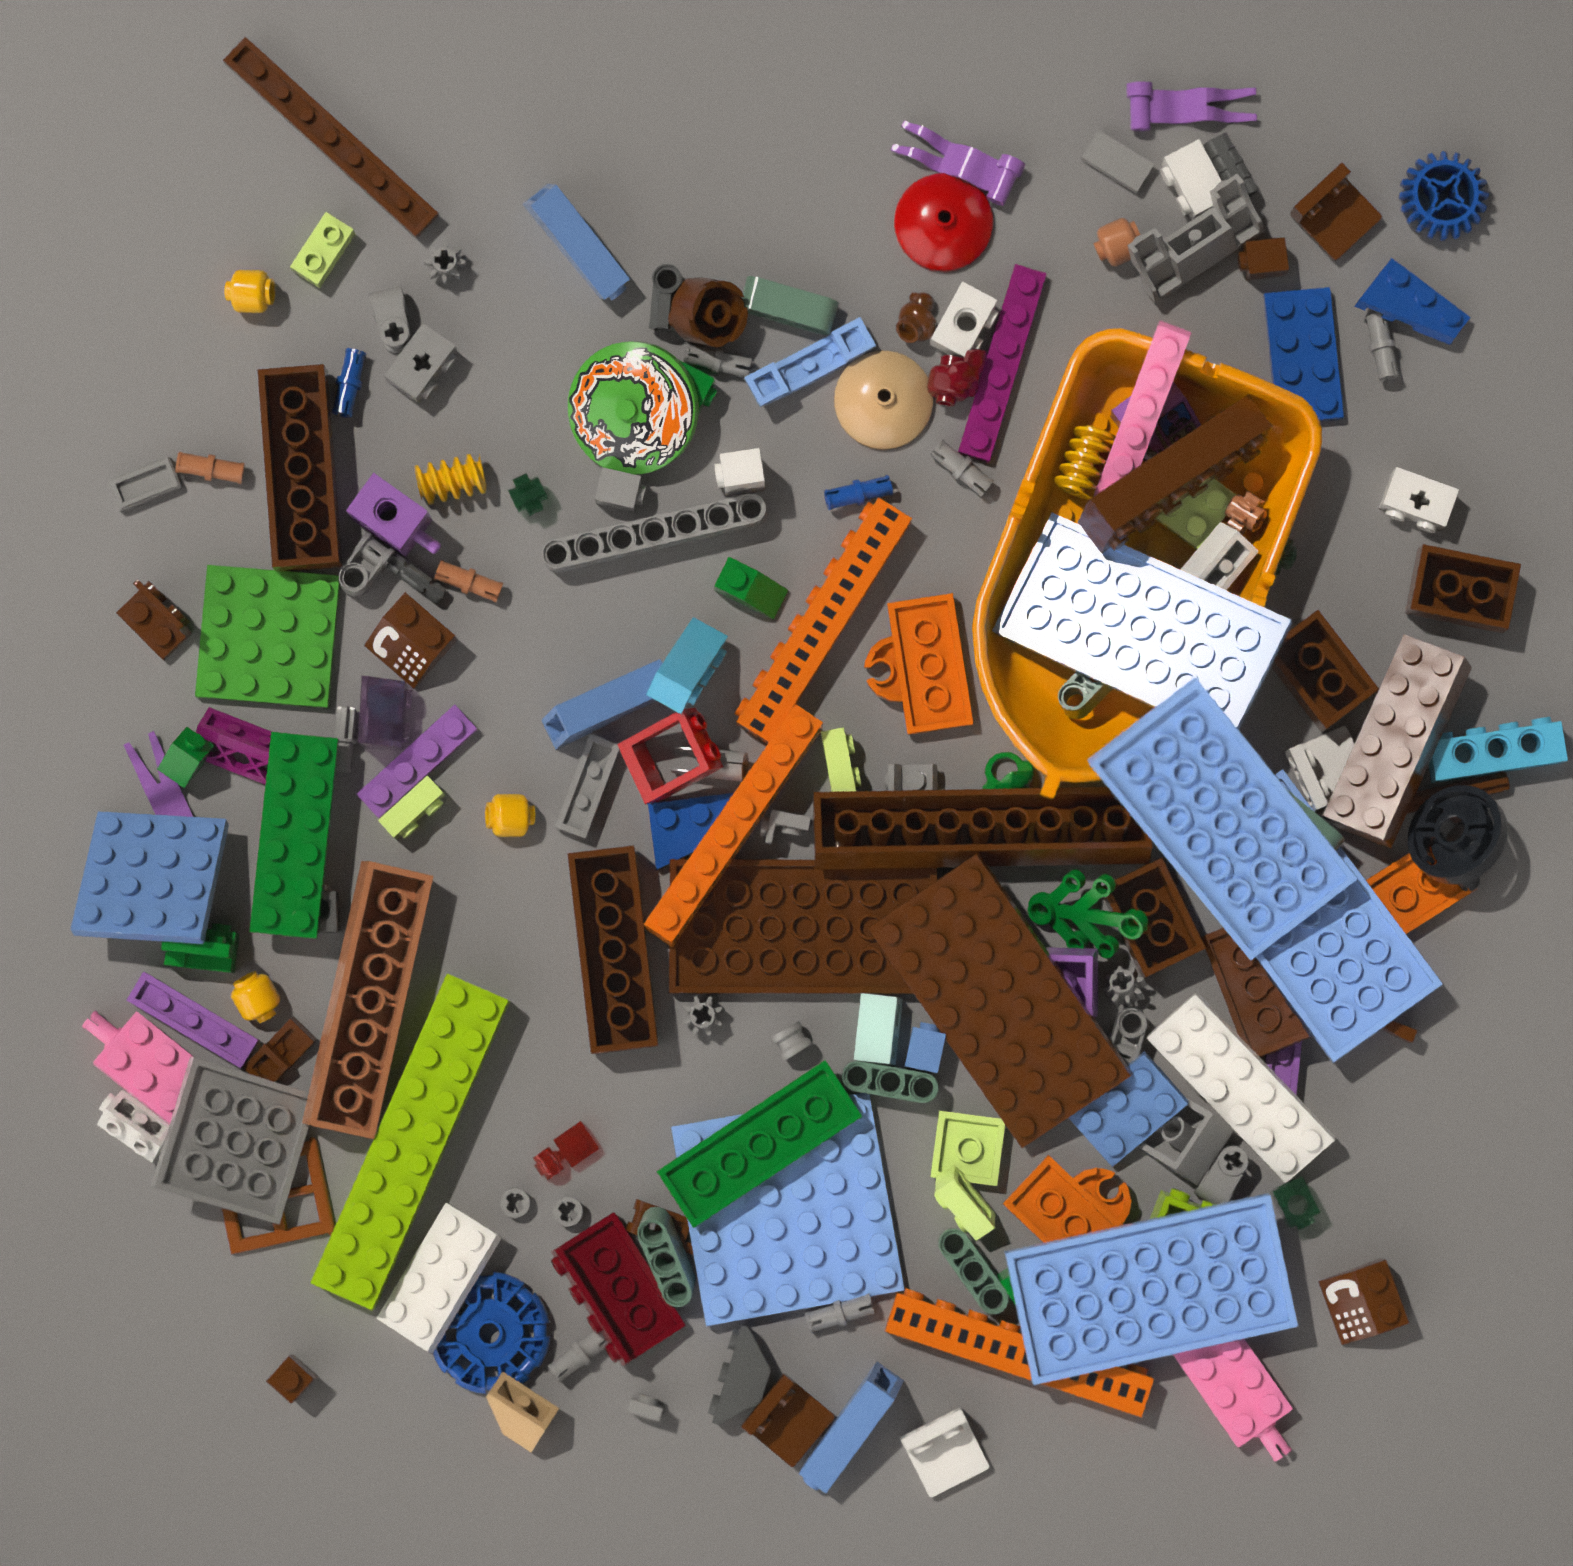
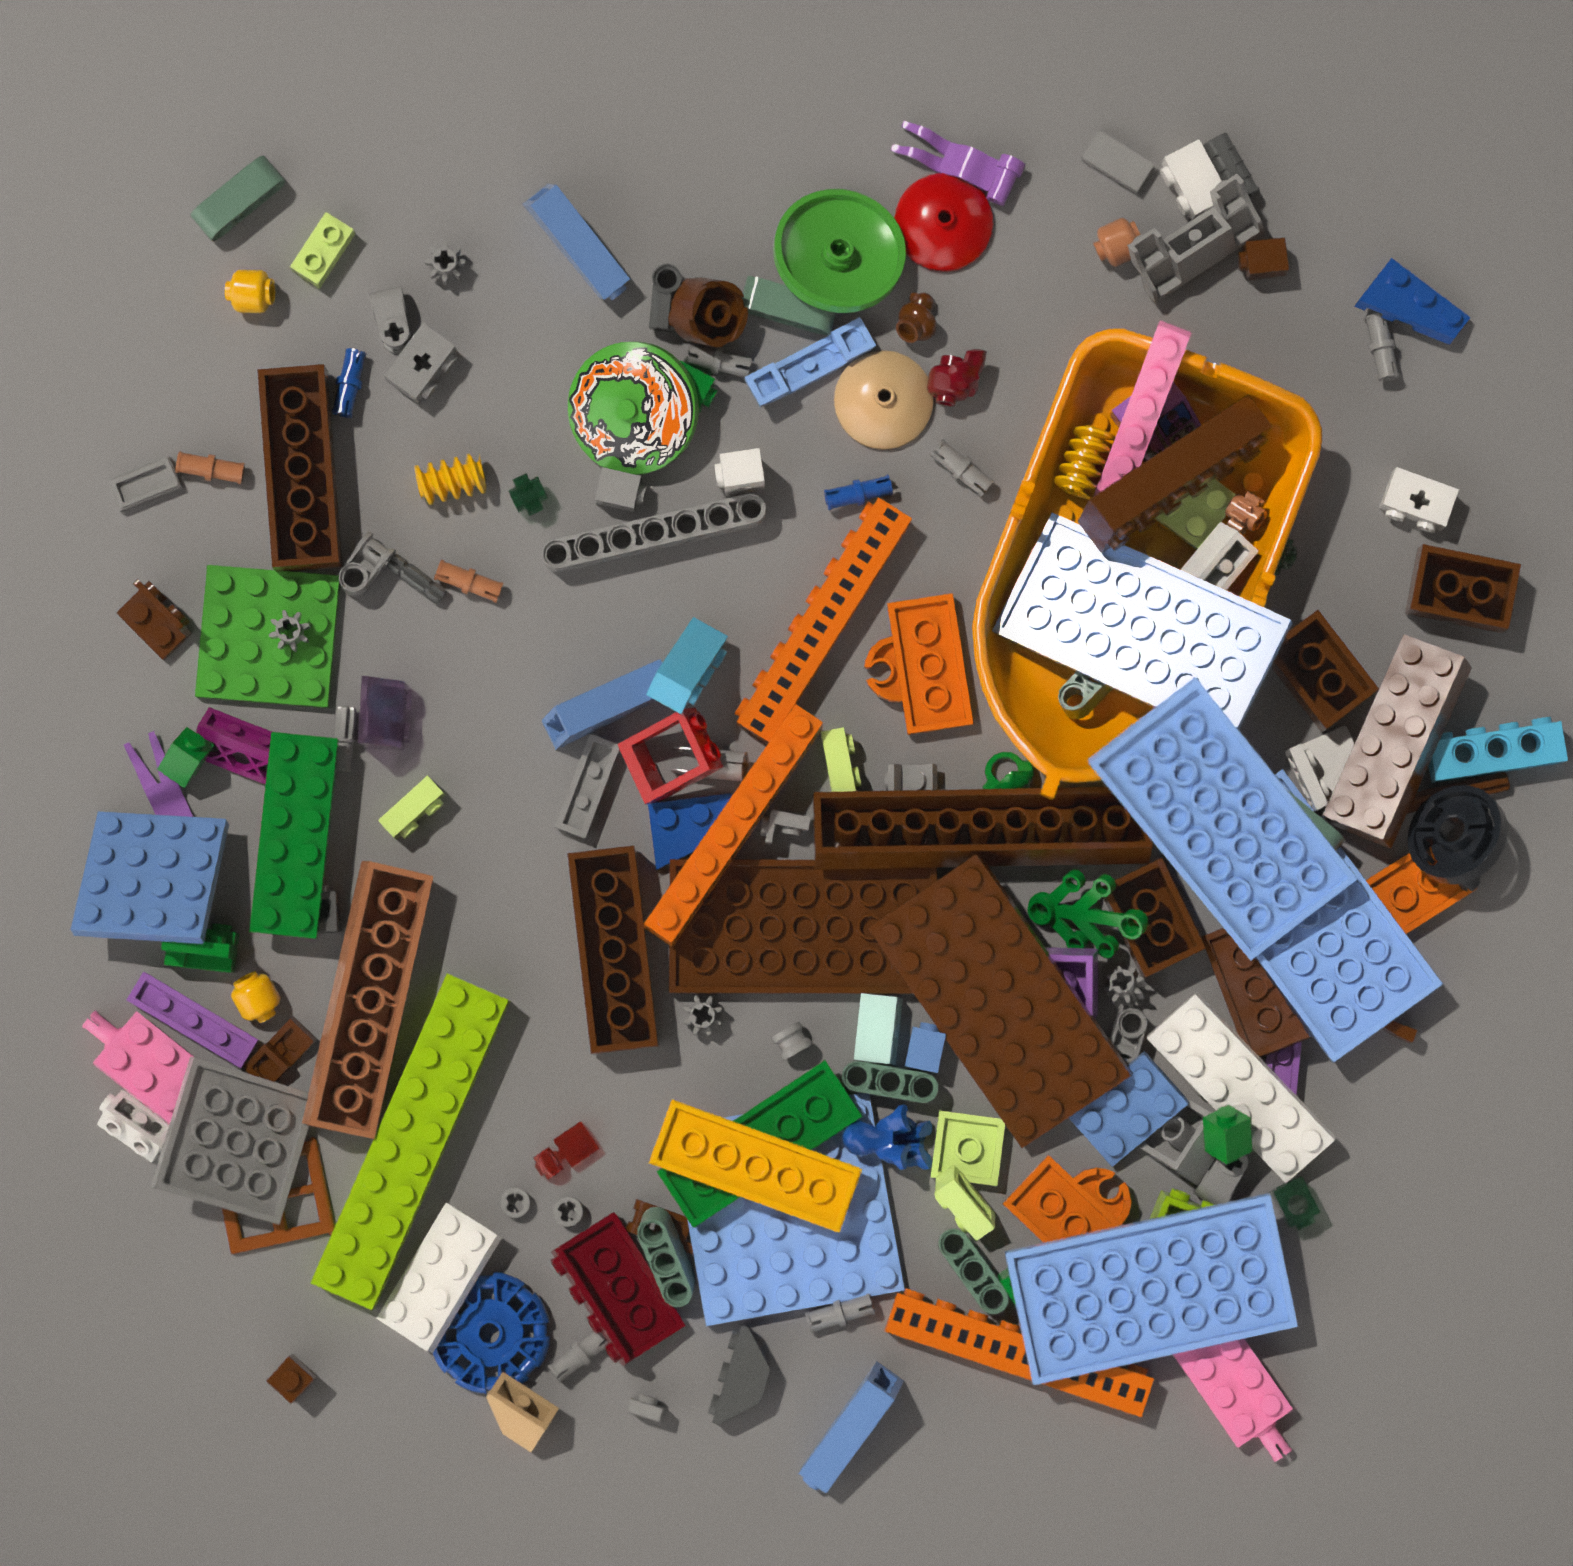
reddish brown plate [223,36,439,239] -> none
medium lavender piece [346,473,441,557] -> none
medium lavender plate [357,704,478,819] -> none
reddish brown slope [364,592,458,689] -> none
yellow head [485,794,535,837] -> none
green slope [714,557,788,620] -> none
reddish brown bracket [741,1373,835,1467] -> none
white bracket [900,1407,989,1497] -> none
white brick [930,281,999,359] -> none
magenta plate [958,264,1047,463] -> none
medium lavender flag [1126,82,1257,131] -> none
blue plate [1263,287,1344,421] -> none
reddish brown bracket [1290,162,1382,261] -> none
reddish brown slope [1318,1258,1409,1345] -> none
blue gear [1398,151,1489,241] -> none
none -> sand green beam [191,155,286,241]
none -> light grey gear [269,610,311,652]
none -> yellow tile [649,1099,862,1233]
none -> bright green dish [773,189,906,313]
none -> blue animal [842,1105,933,1170]
none -> green brick [1203,1104,1253,1164]

